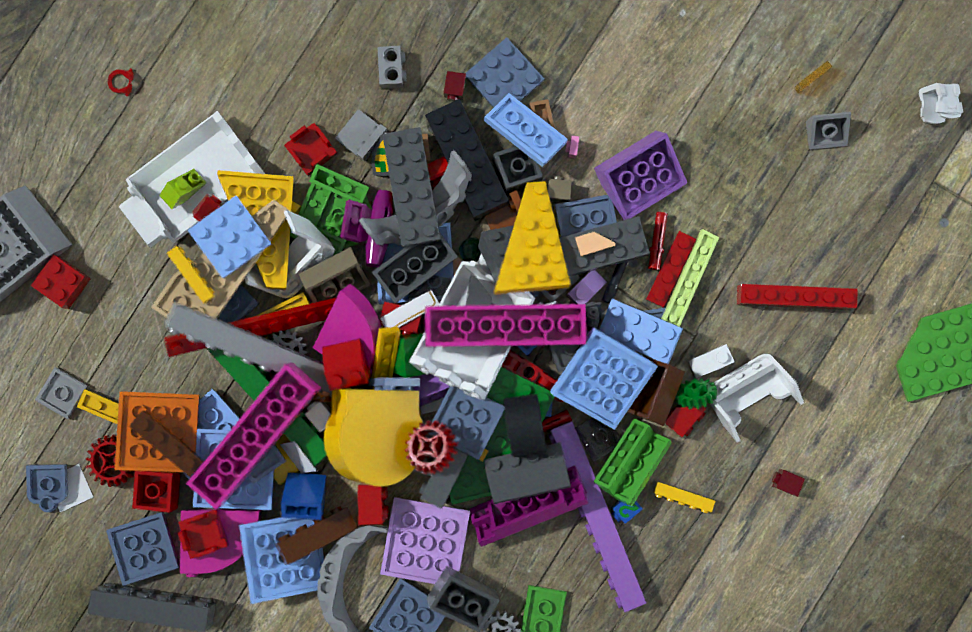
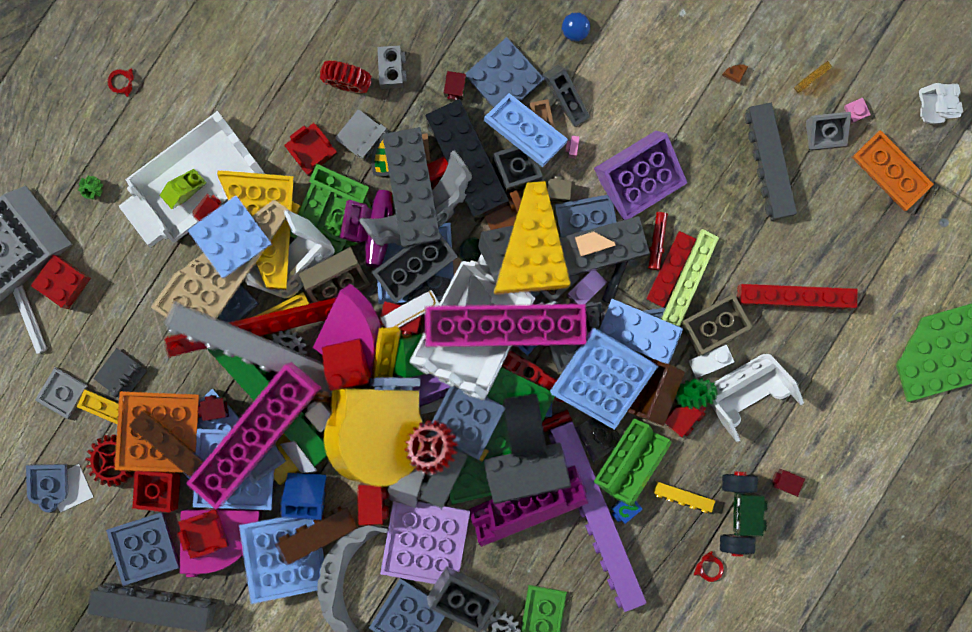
yellow piece [167,246,215,304] -> none
none -> white axle [9,273,47,354]
none -> bright green gear [78,175,103,200]
none -> dark grey hinge [93,348,147,398]
none -> dark red brick [198,395,229,421]
none -> red gear [320,60,372,94]
none -> light grey slope [388,471,425,508]
none -> dark grey slope [542,65,590,127]
none -> blue hair [562,12,590,42]
none -> dark tan brick [681,294,753,356]
none -> red piece [694,551,724,582]
none -> brick [720,471,768,557]
none -> dark orange tile [722,64,748,84]
none -> dark grey brick [744,102,797,221]
none -> bright pink plate [844,98,871,124]
none -> orange plate [852,130,934,211]

